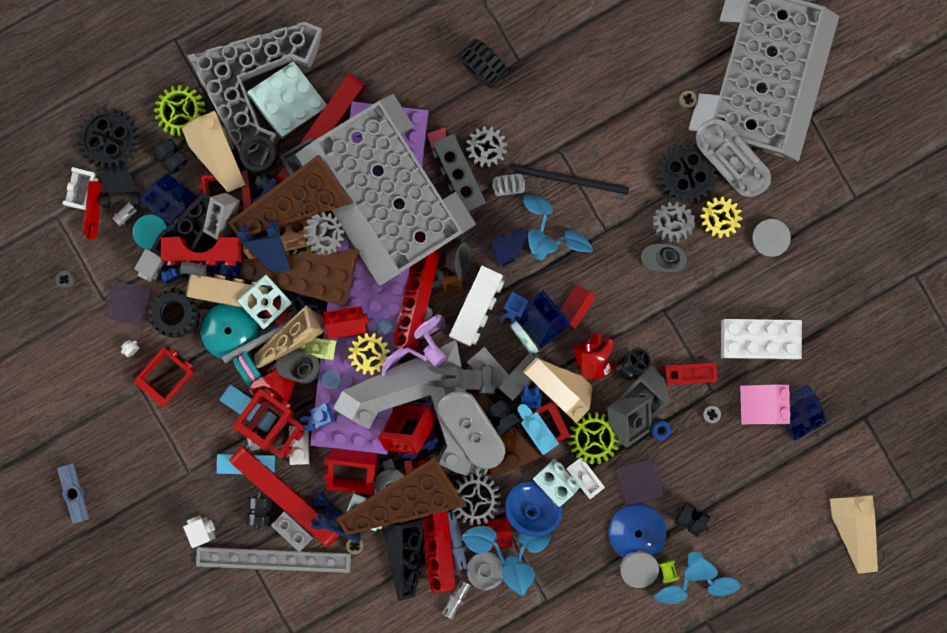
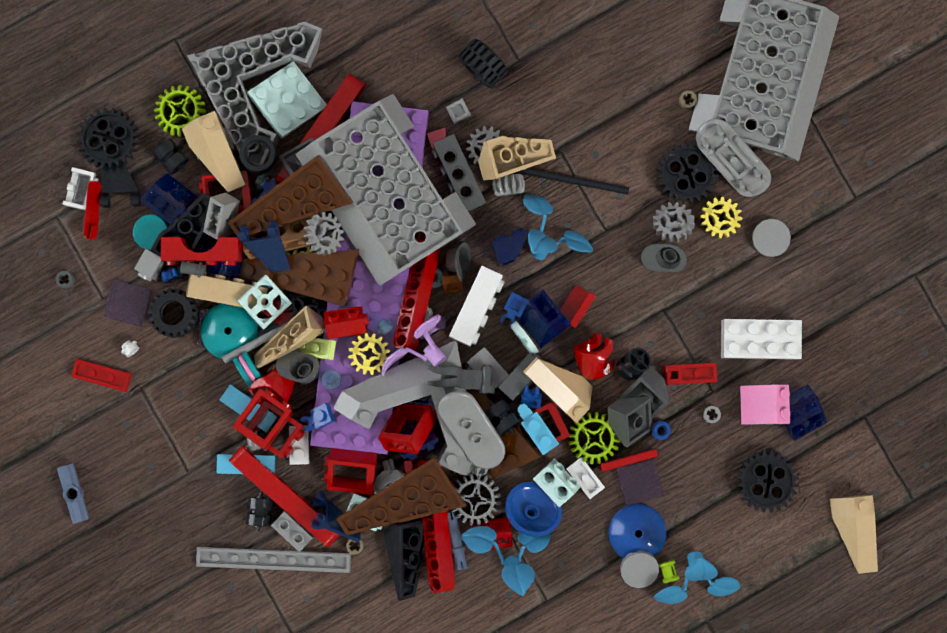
light grey pin [112,202,137,226] -> none
red window [133,347,195,407] -> none
white brick [183,515,215,548] -> none
light grey pin [442,579,471,619] -> none
light grey tile [466,552,504,590] -> none
black wheel [674,501,710,537] -> none
none -> red tile [71,359,132,392]
none -> light grey tile [446,98,471,125]
none -> tan wedge [478,136,556,180]
none -> red tile [600,449,658,472]
none -> black gear [736,450,799,513]

